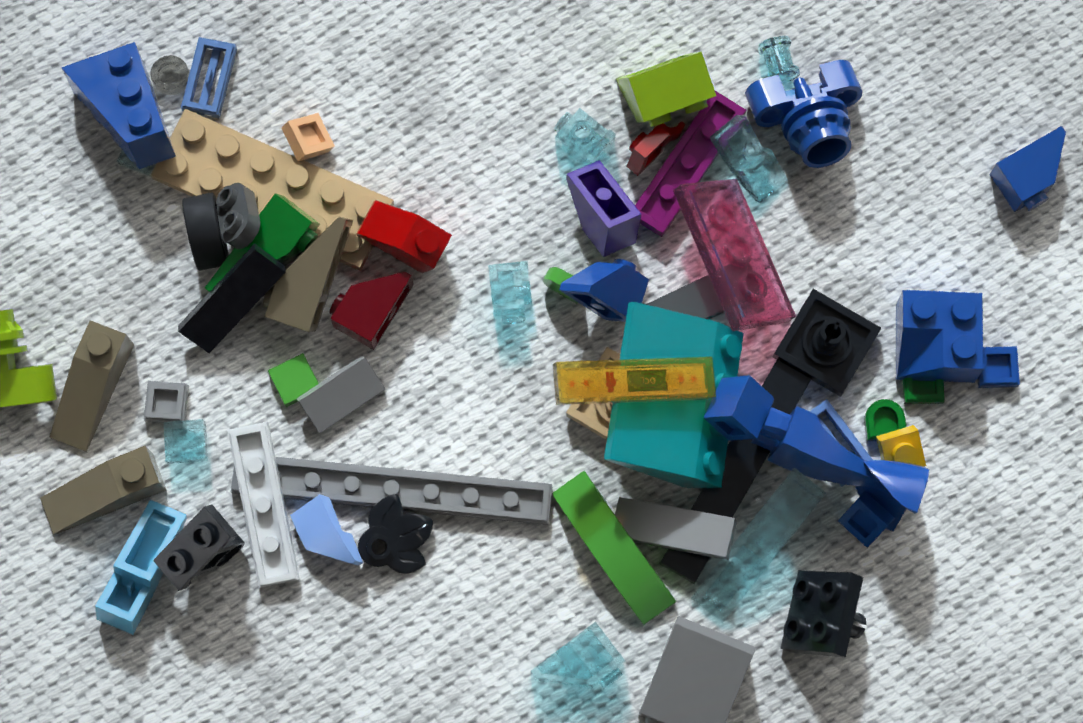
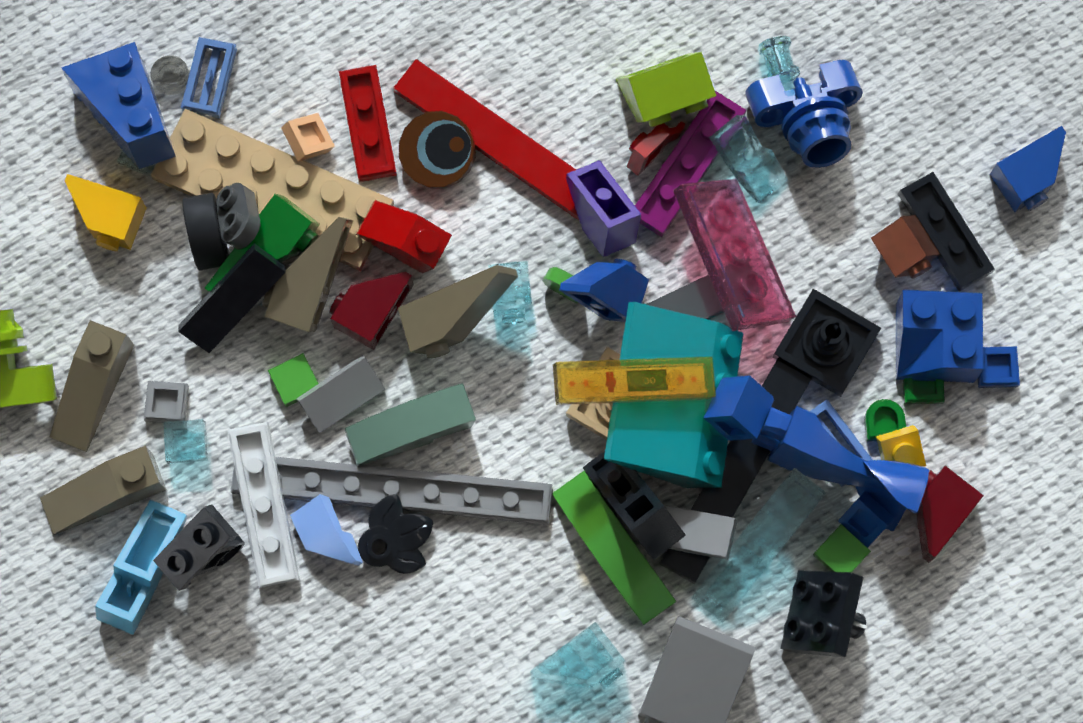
clear light blue brick [554,108,616,167] -> none
none -> yellow slope [64,174,147,251]
none -> red tile [339,65,397,182]
none -> sand green slope [345,383,476,467]
none -> red tile [393,59,579,221]
none -> dark tan slope [398,265,518,358]
none -> tile [399,111,476,189]
none -> black slope [582,450,686,560]
none -> bright green tile [813,524,871,572]
none -> copper brick [871,215,940,279]
none -> black plate [898,172,995,292]
none -> dark red slope [916,466,984,563]

